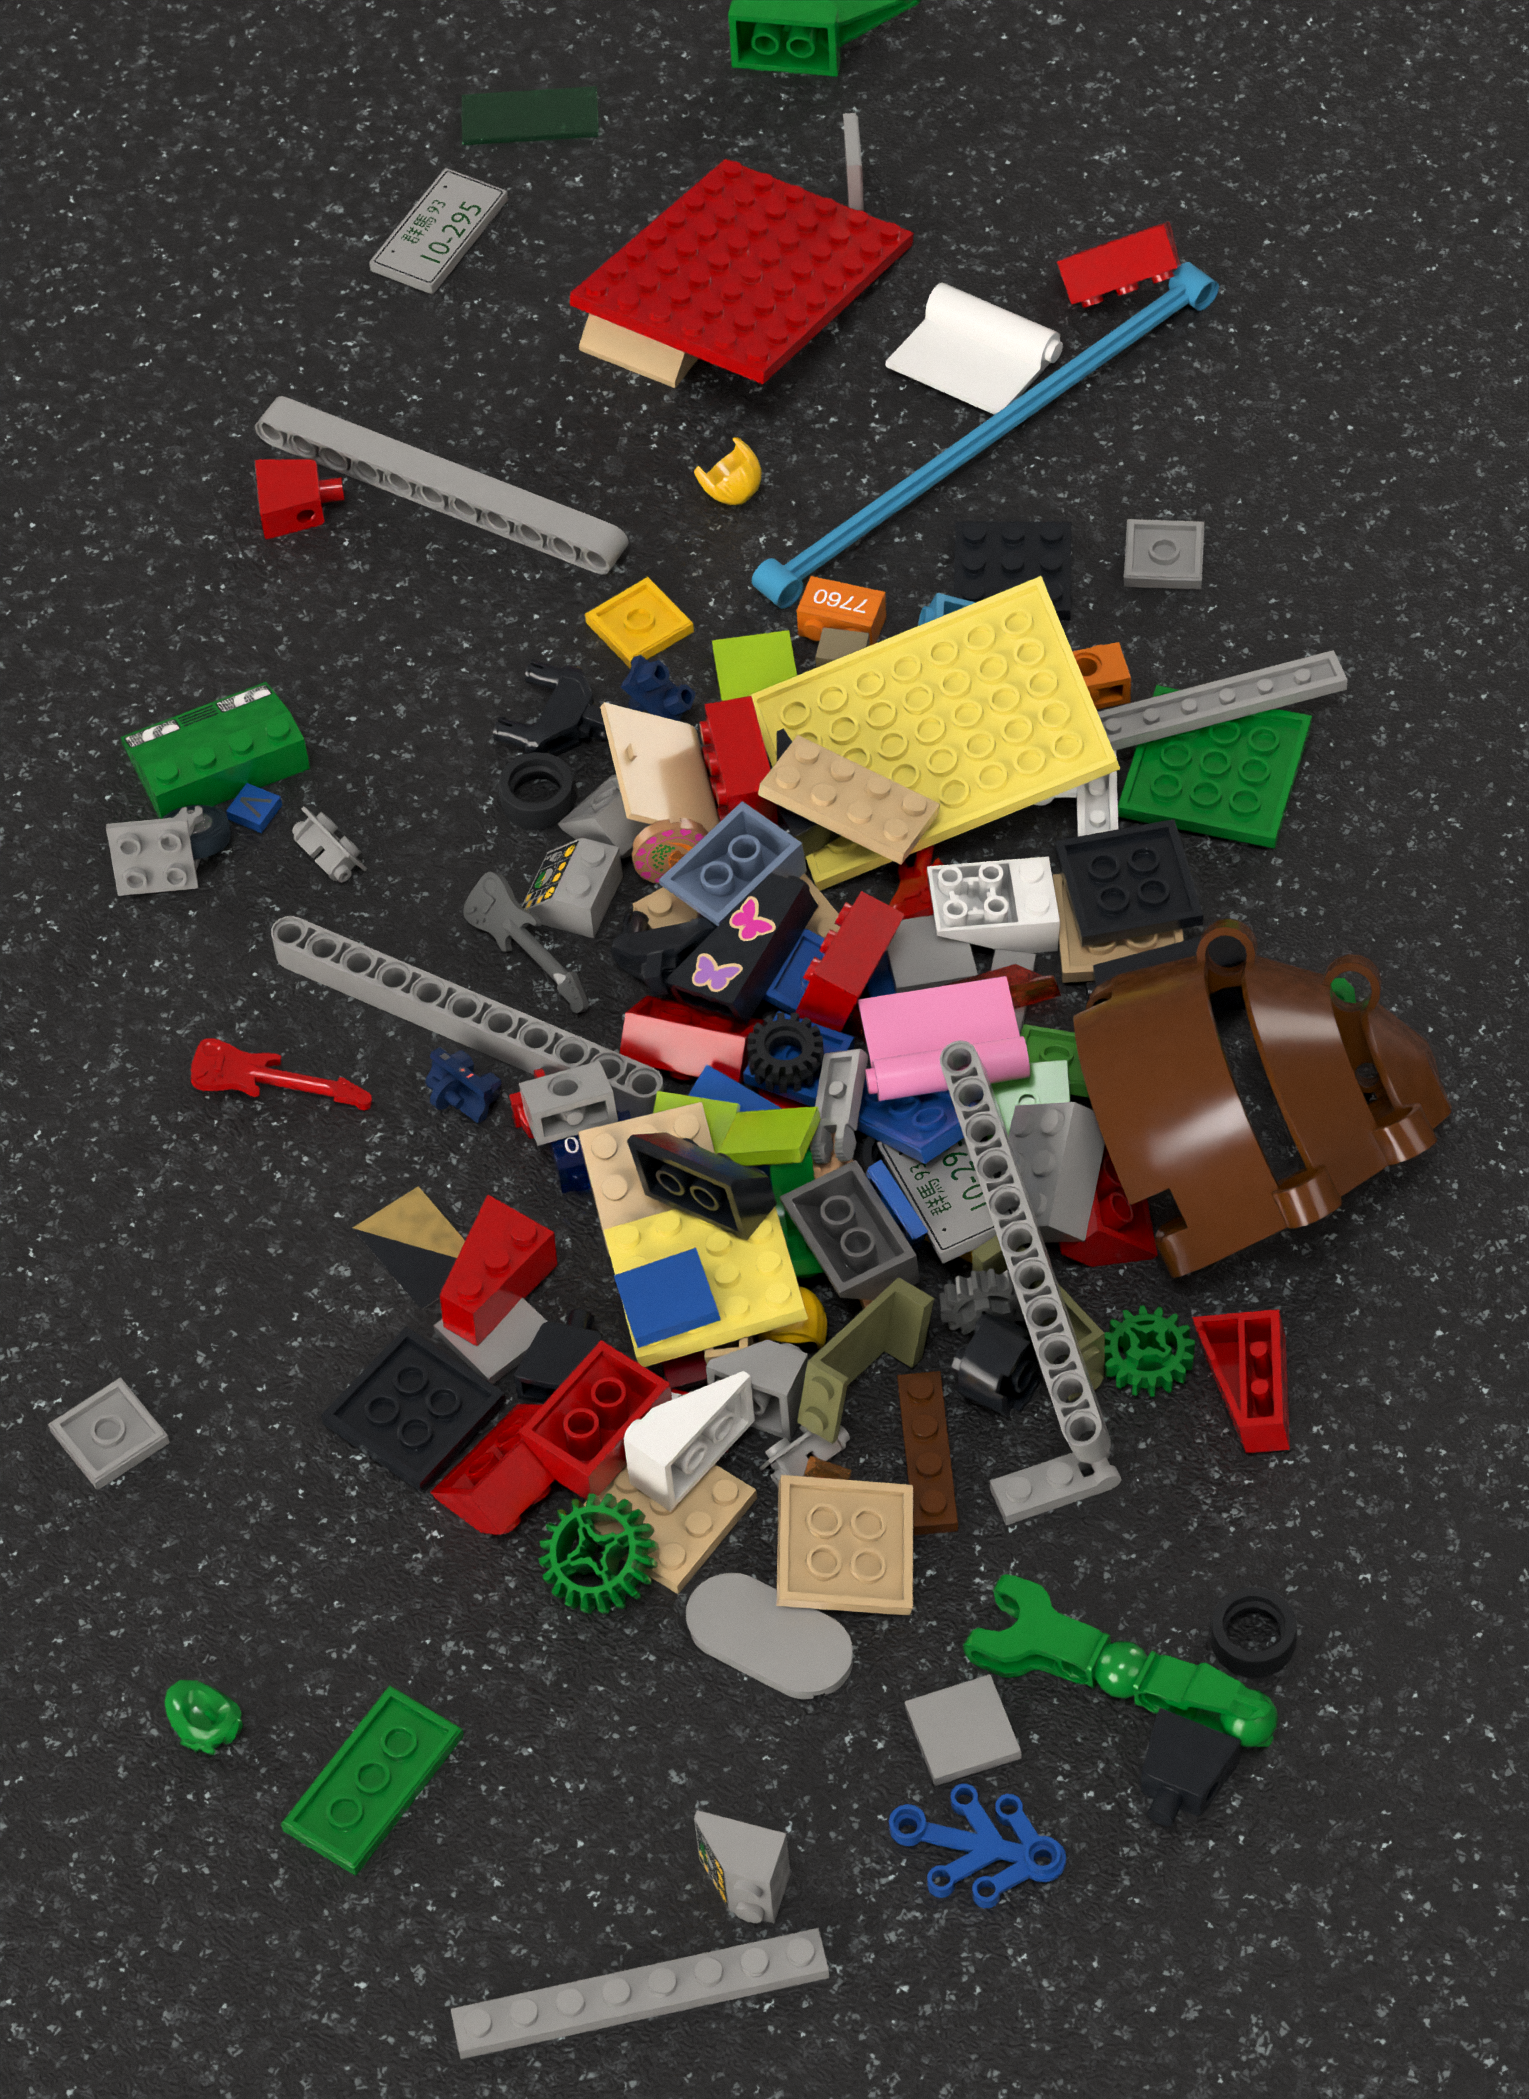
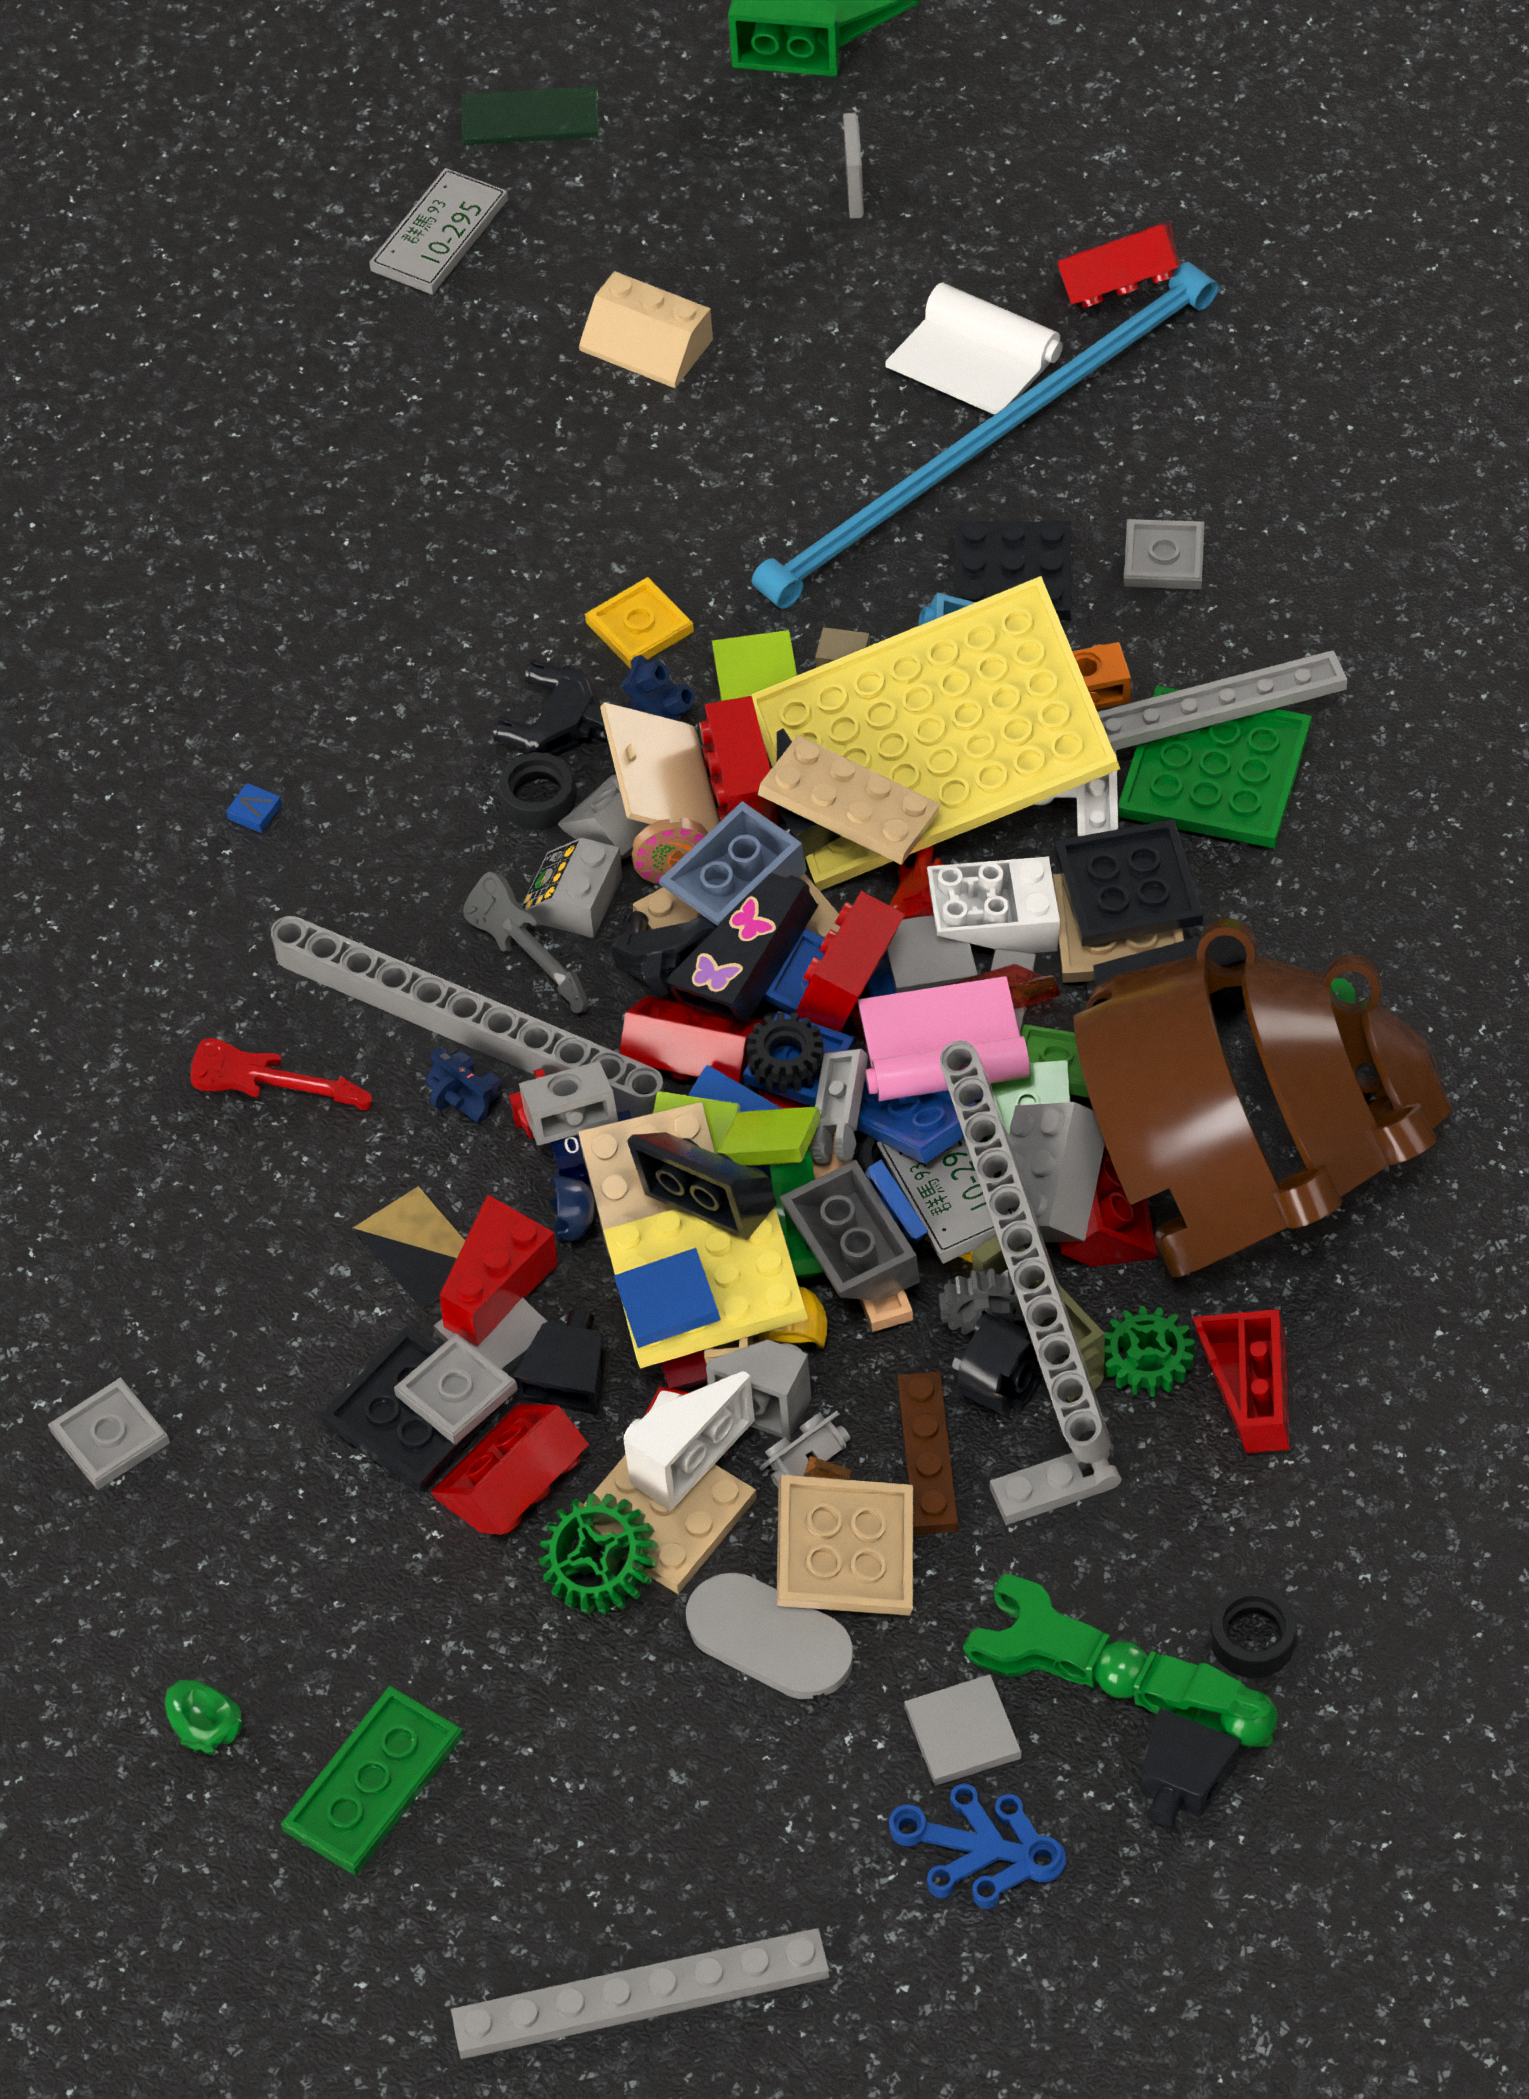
light grey plate [106,805,231,896] -> none
green slope [120,682,310,819] -> none
light grey beam [255,396,629,575] -> none
red torso [255,459,345,539] -> none
light grey hinge [292,806,367,883] -> none
red slope [519,1340,672,1500] -> none
red plate [570,159,914,384] -> none
yellow hair [694,437,761,505] -> none
light grey slope [694,1810,791,1923] -> none
orange brick [797,576,886,646] -> none
olive panel [797,1277,934,1444] -> none
none -> light grey tile [394,1333,518,1445]
none -> dark blue hair [550,1175,596,1243]

